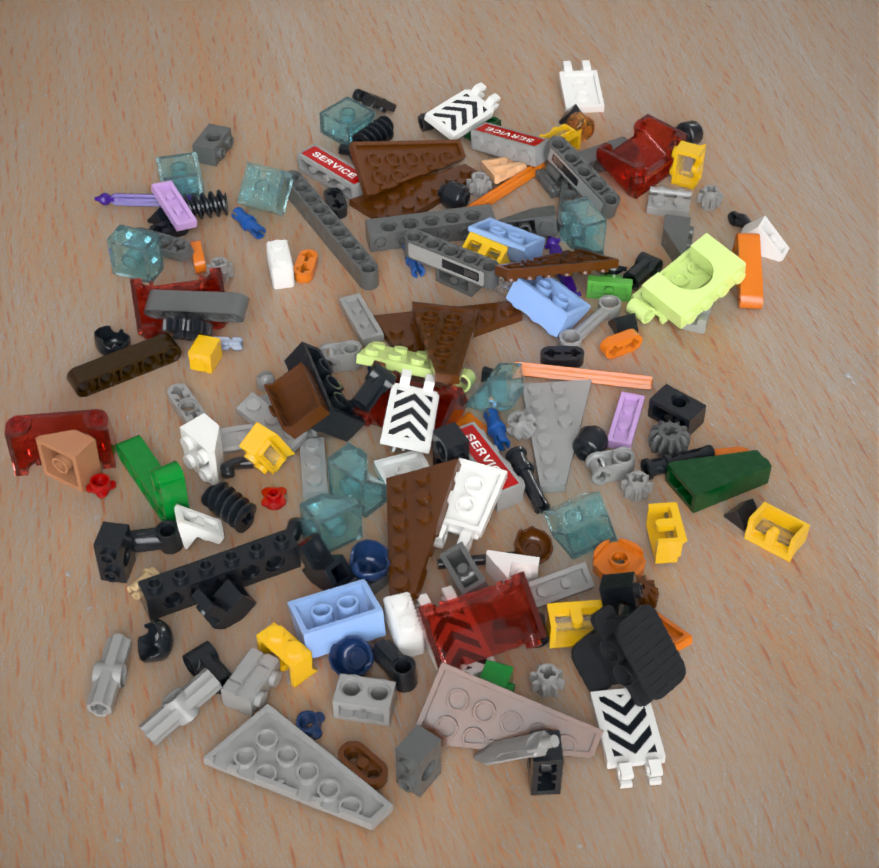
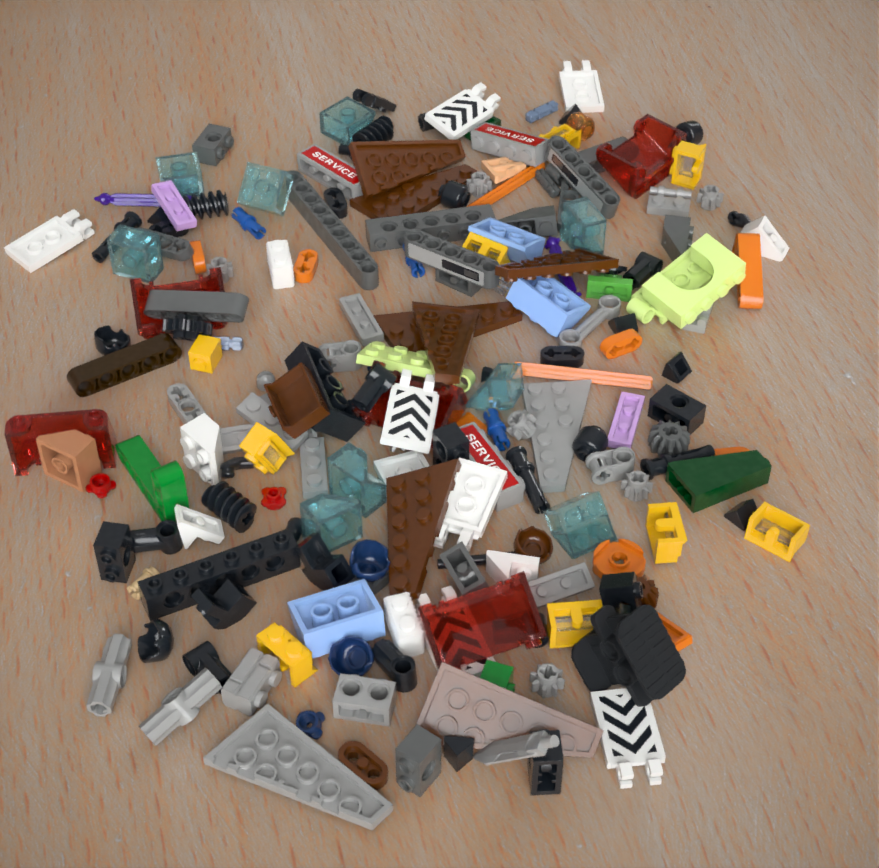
none -> white tile [4,209,95,273]
none -> black pin [92,211,142,263]
none -> black slope [444,736,474,772]
none -> sand blue axle [525,100,558,123]
none -> black slope [661,351,692,384]

